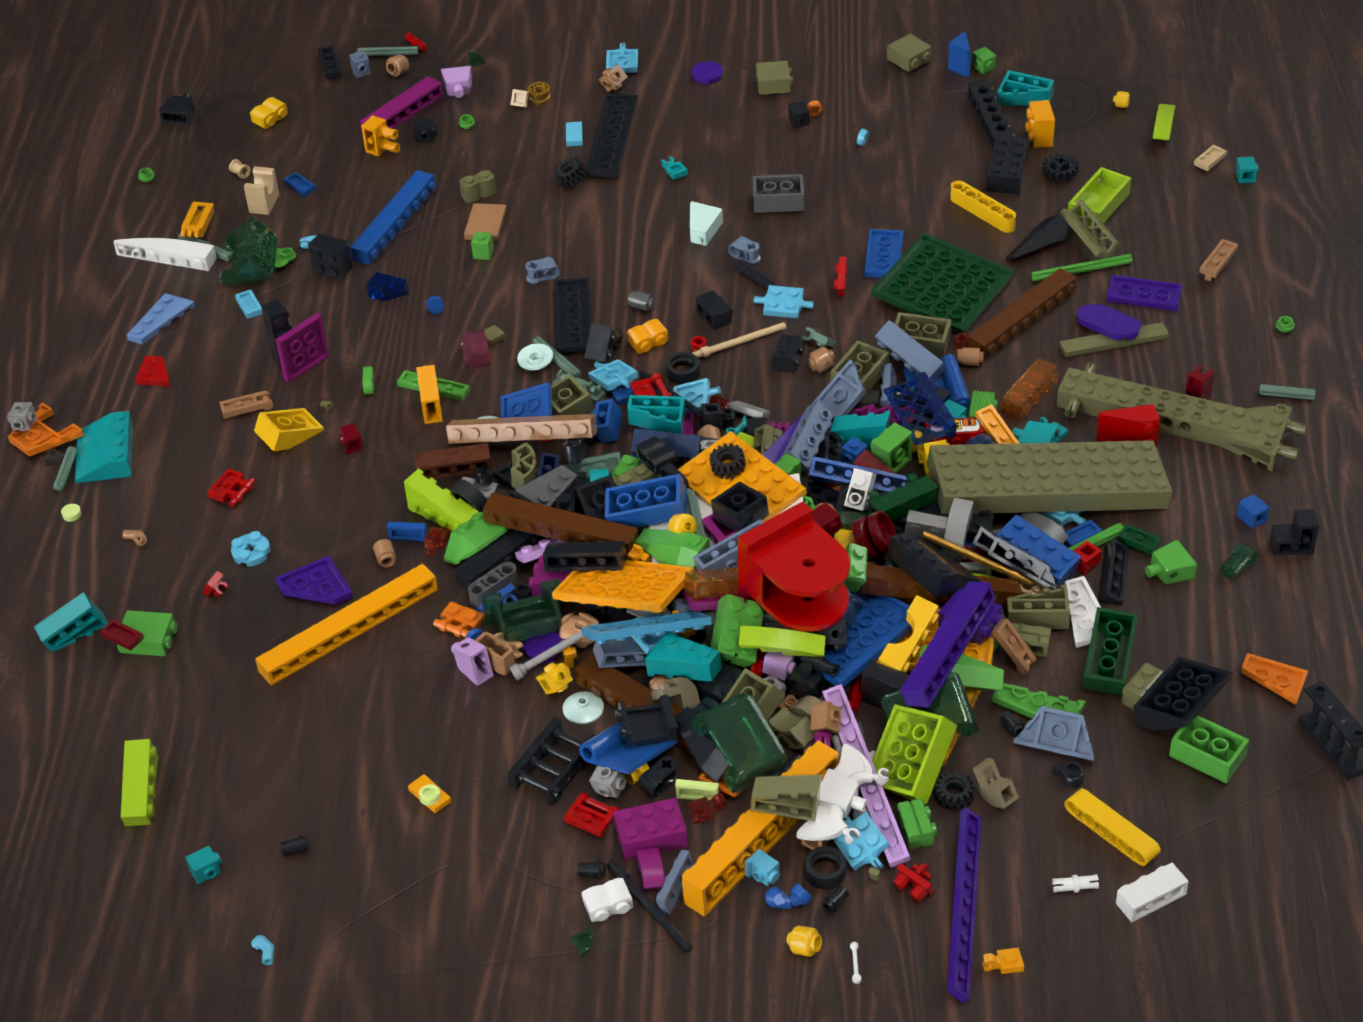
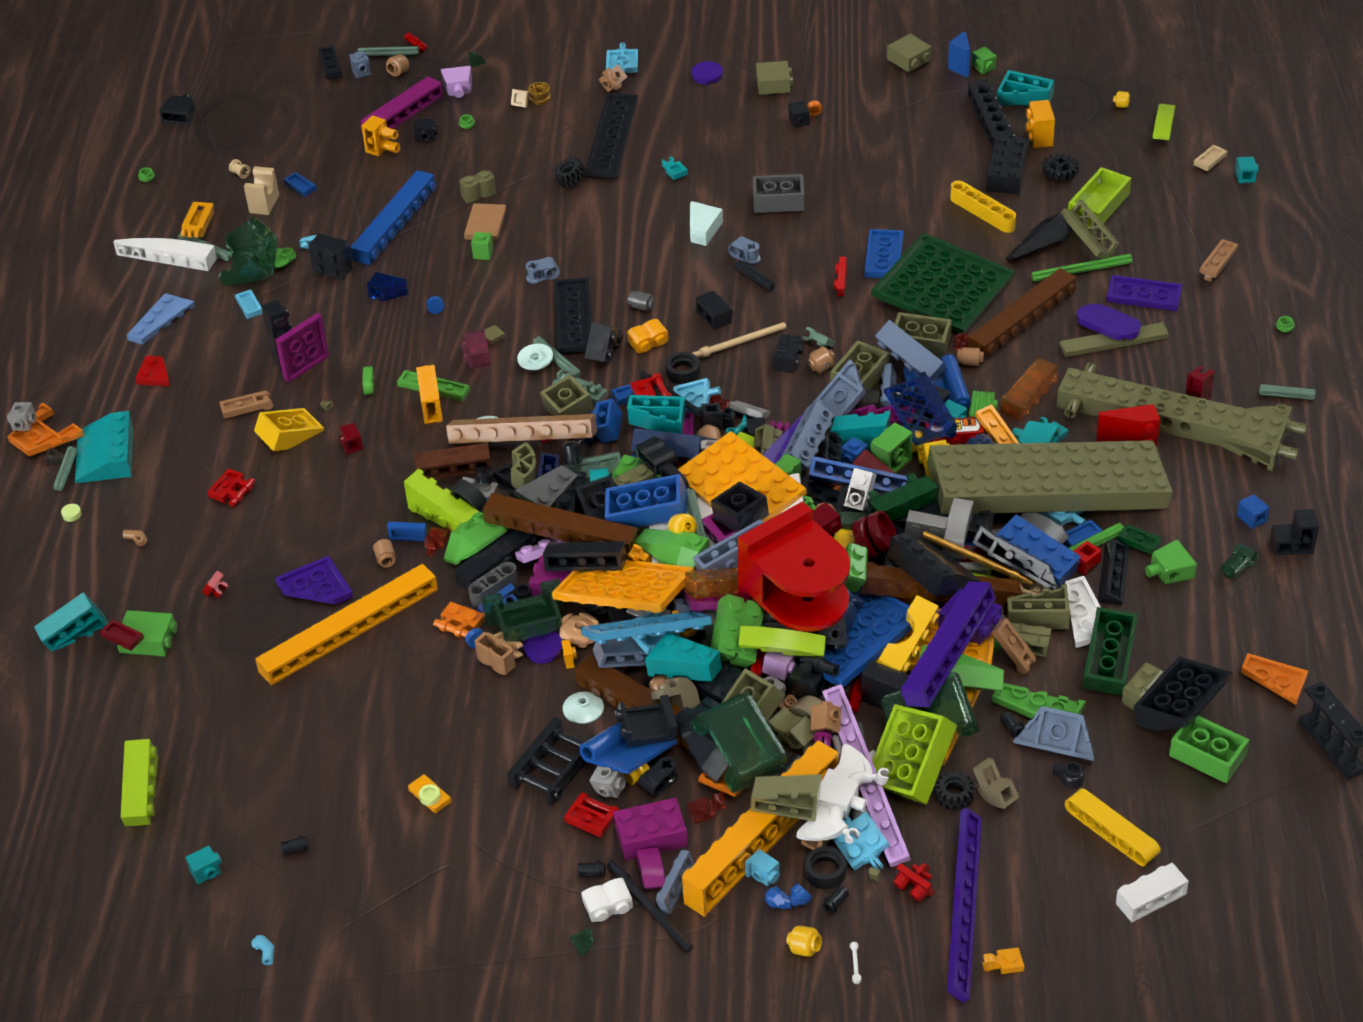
medium azure plate [231,531,271,566] -> none
yellow brick [250,97,288,129] -> none
lavender torso [451,638,494,686] -> none
blue plate [501,383,552,418] -> none
light grey piece [510,623,598,681] -> none
yellow brick [536,662,573,695] -> none
medium azure tile [566,122,583,147] -> none
medium azure plate [588,359,638,391] -> none
yellowish green tile [675,779,719,802] -> none
red bush [691,336,707,352] -> none
black tyre [709,443,746,479] -> none
medium azure plate [754,285,814,318] -> none
medium azure tile [857,128,869,146] -> none
bright green brick [897,799,937,850] -> none
white pin [1052,874,1099,893] -> none

